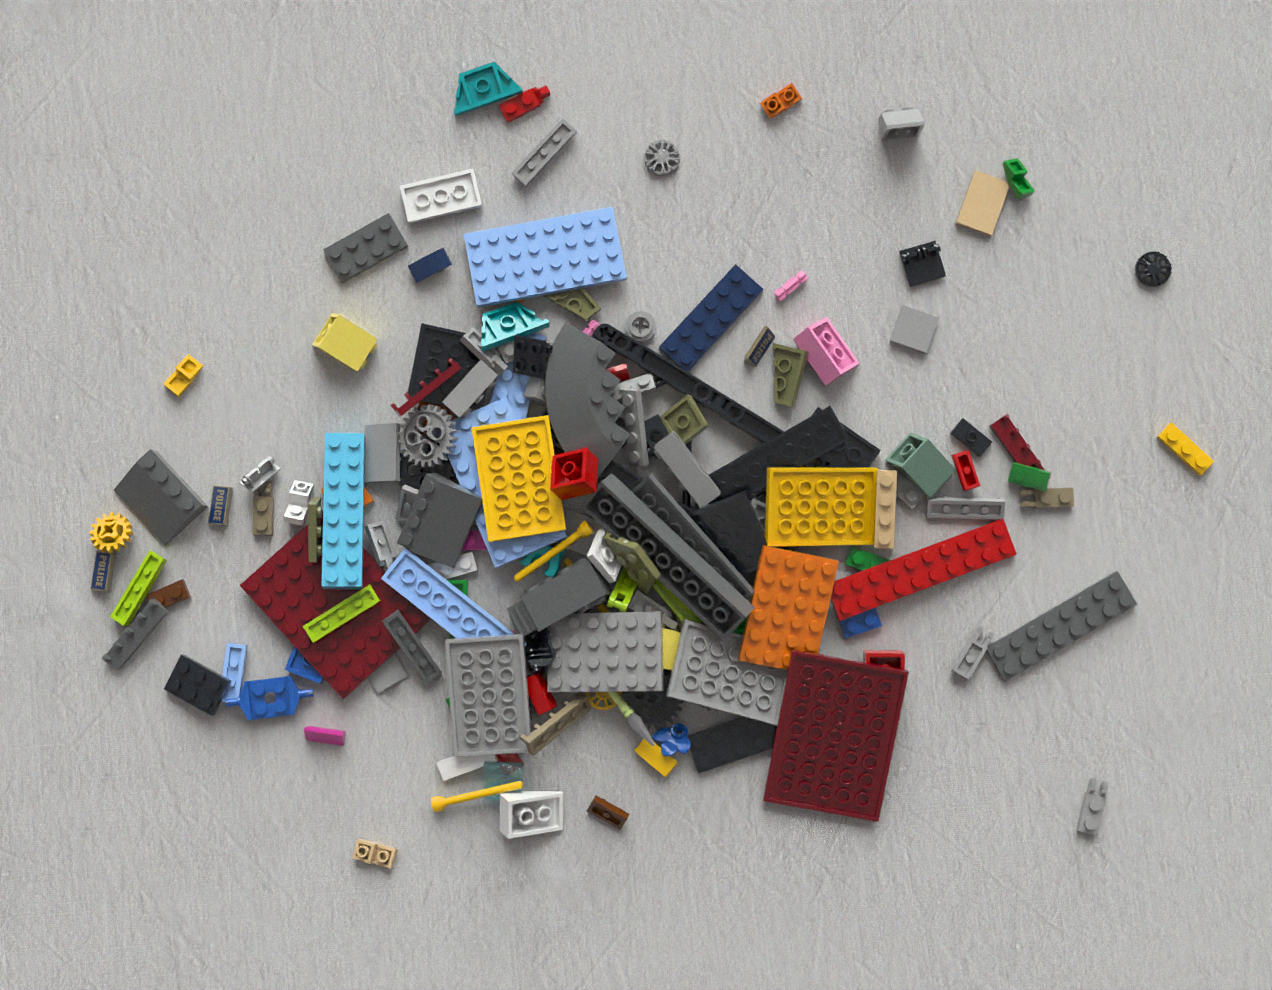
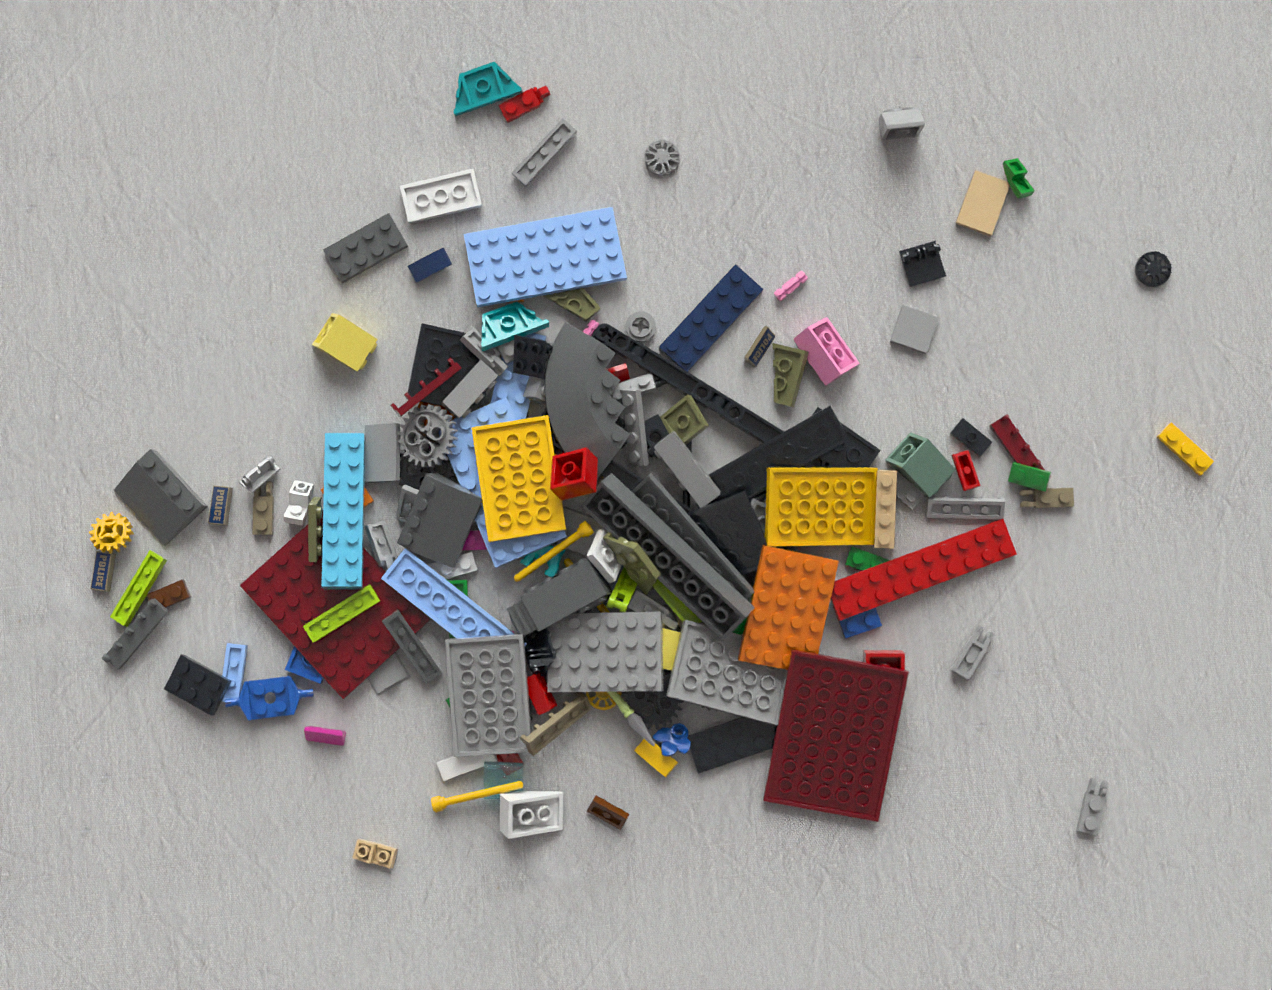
yellow slope [163,354,203,398] -> none
orange slope [760,83,803,119] -> none
dark grey plate [986,571,1137,681] -> none

